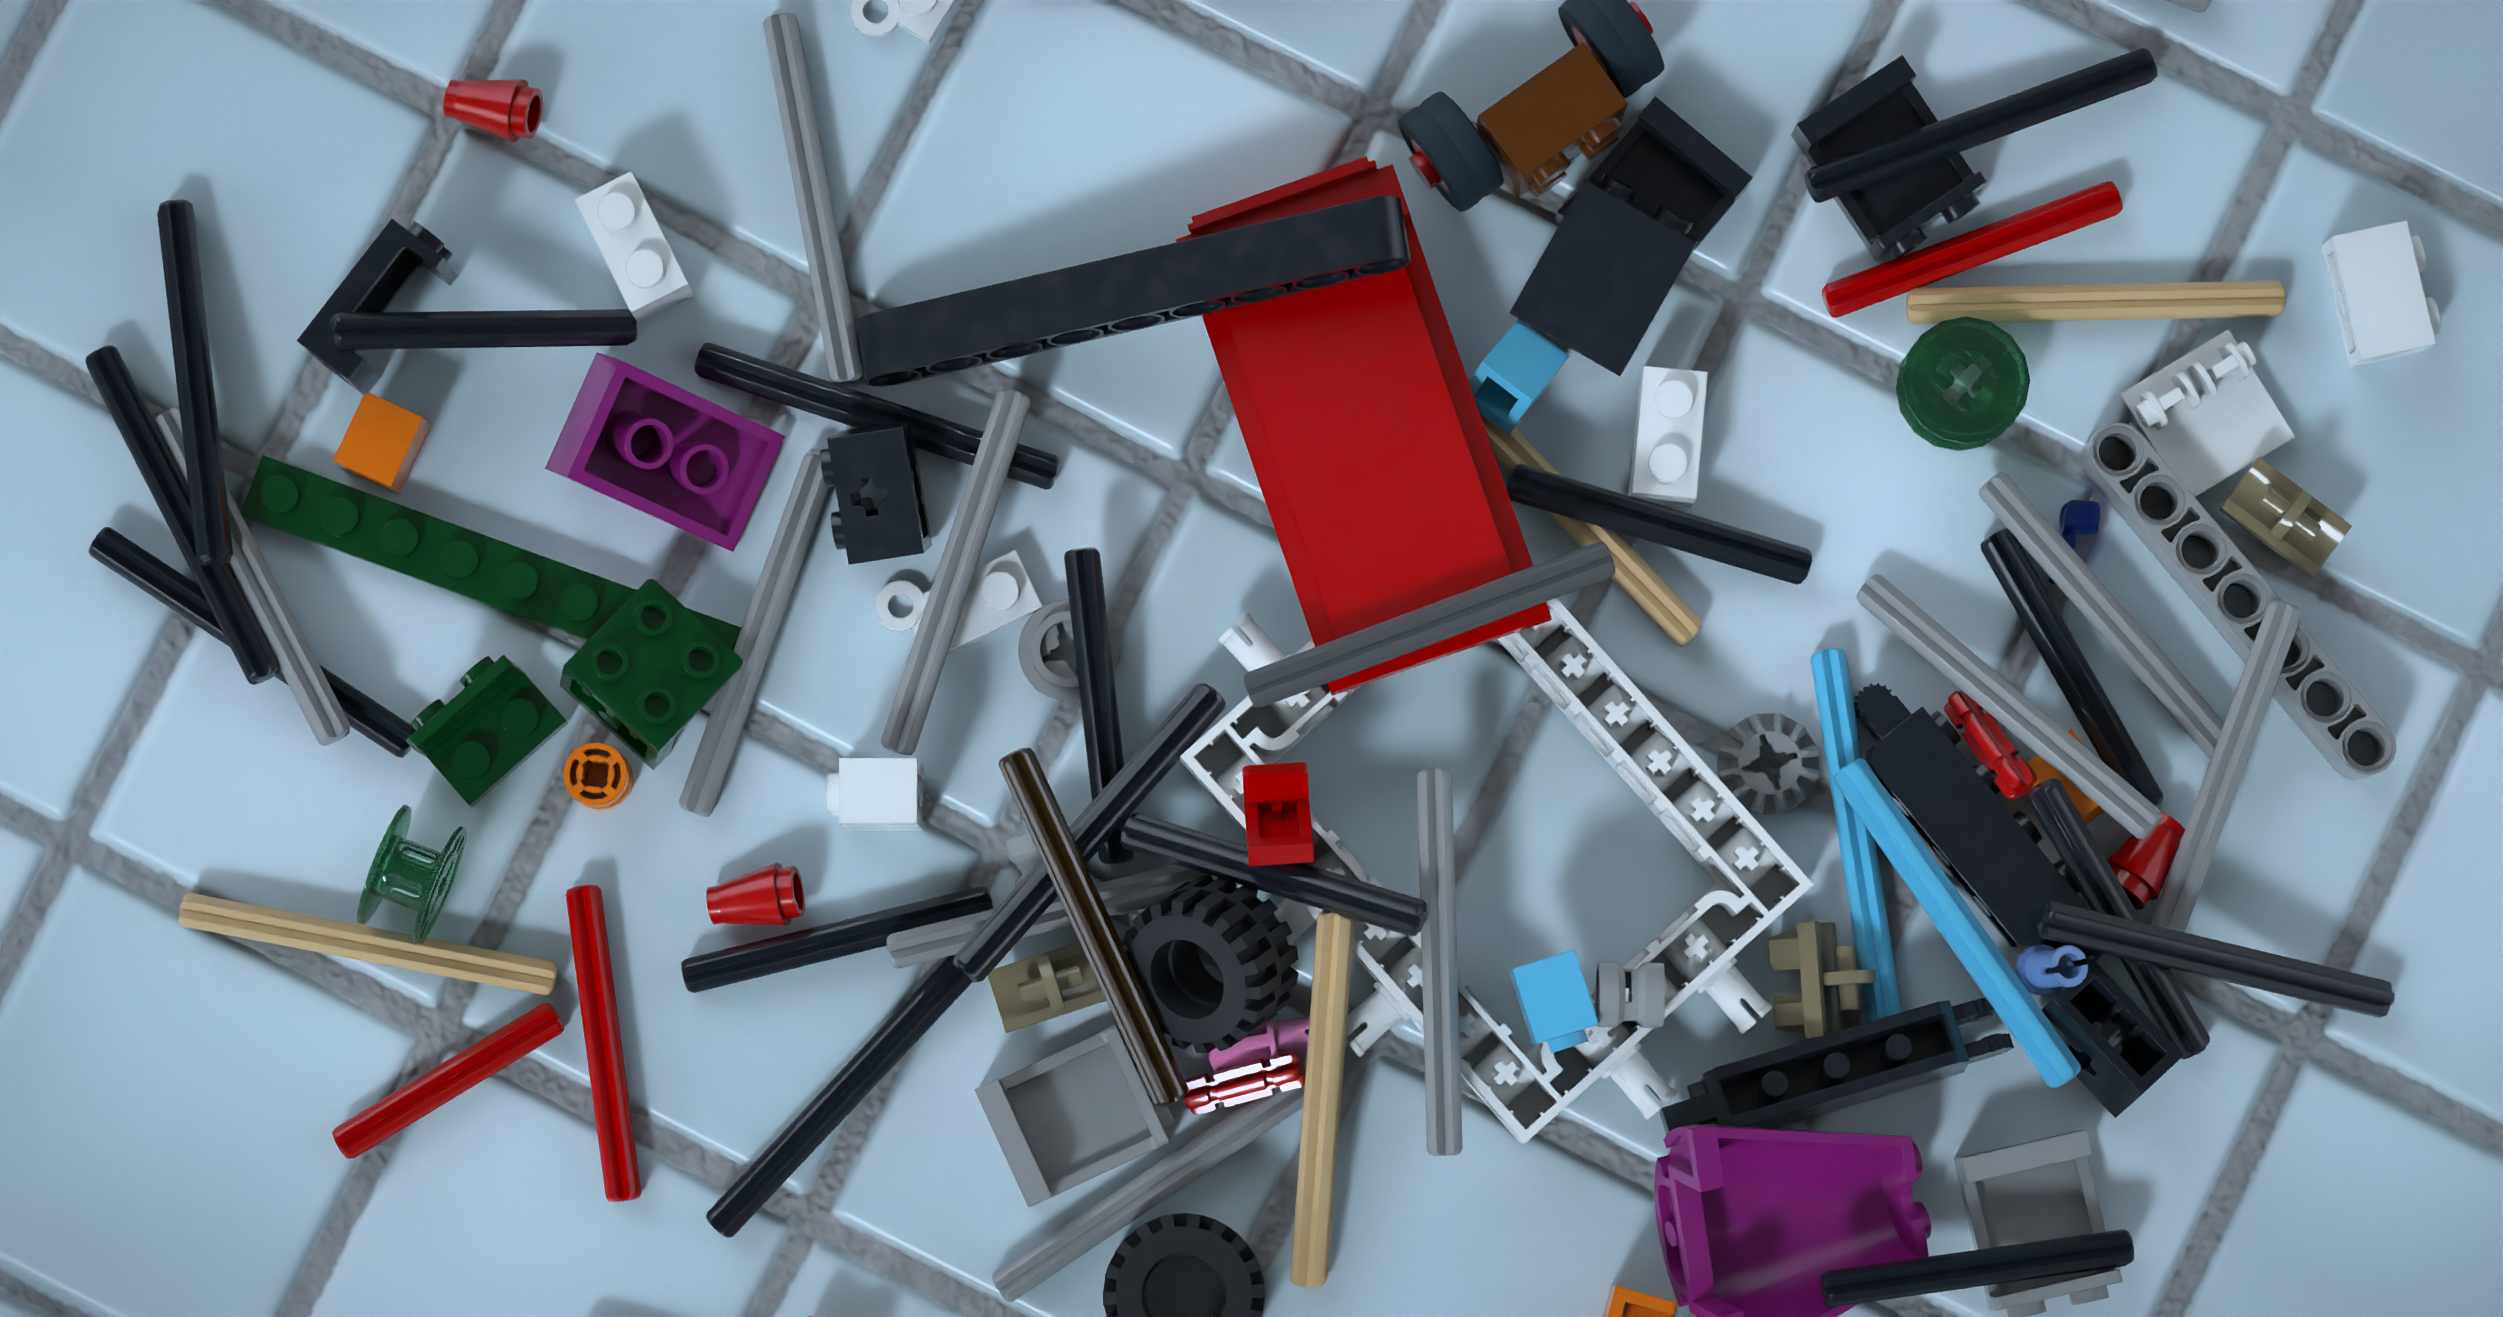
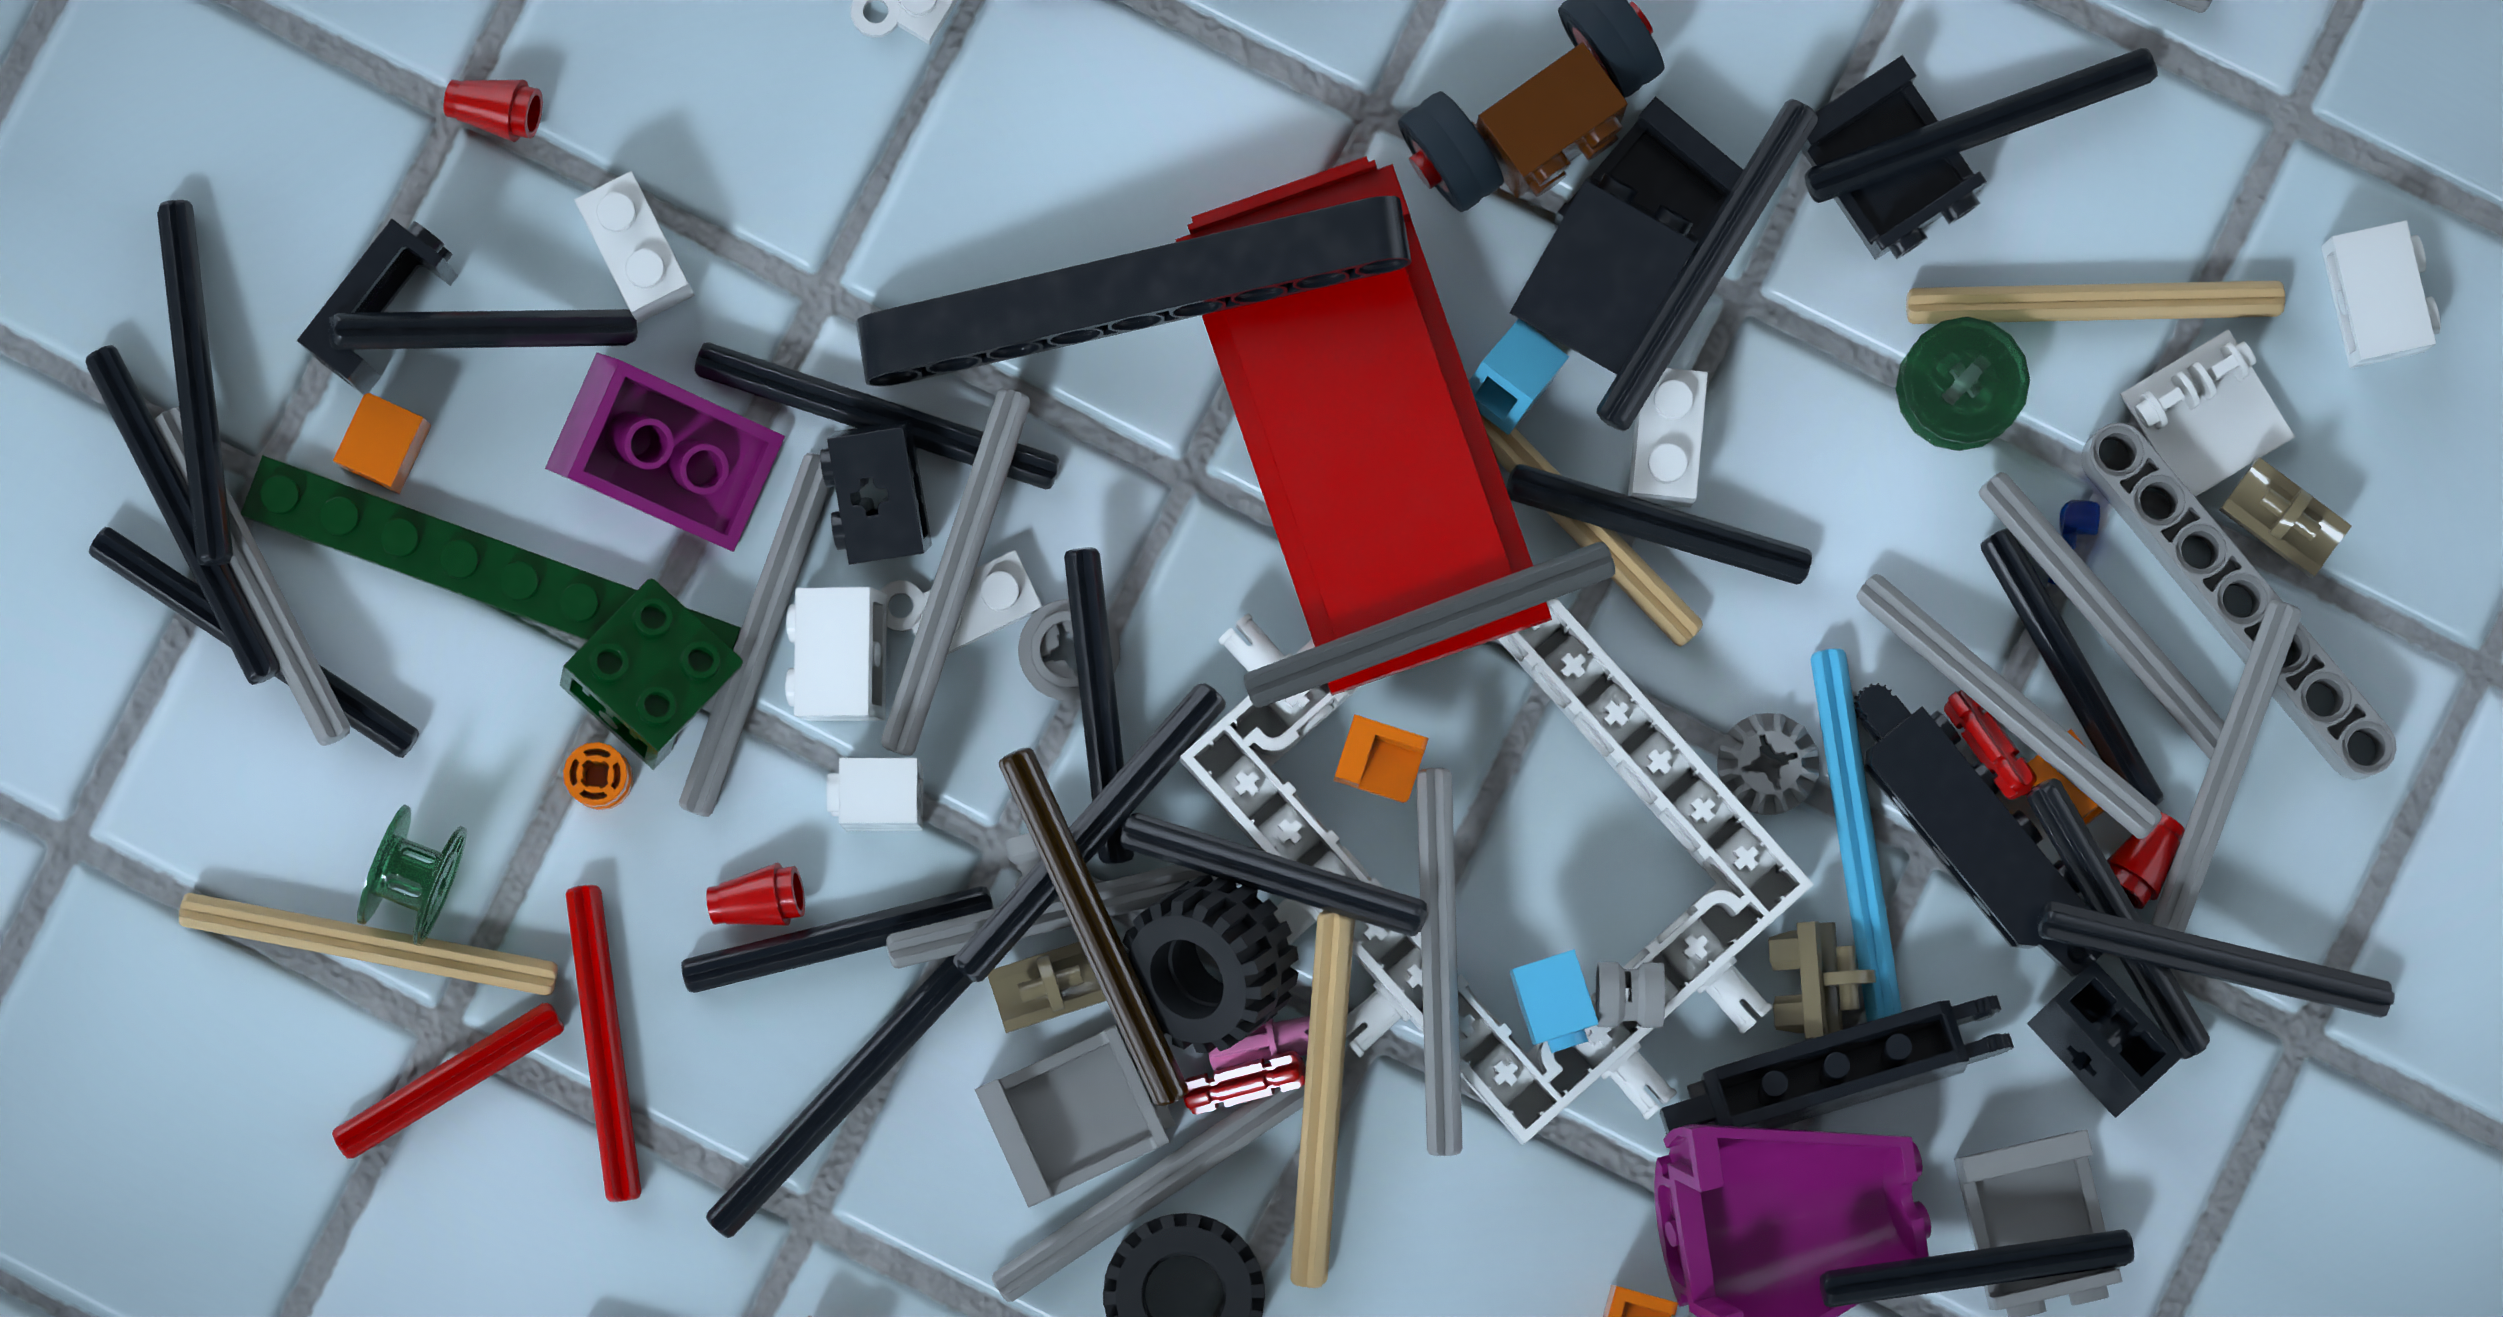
dark green bracket [406,655,568,807] -> none
light grey axle [763,13,864,384] -> none
red bracket [1242,762,1314,867] -> none
red axle [1822,181,2123,318] -> none
medium azure axle [1833,758,2081,1089] -> none
medium blue pin [2016,944,2088,996] -> none
none -> white brick [785,587,887,721]
none -> orange panel [1333,714,1429,803]
none -> black axle [1596,99,1818,431]

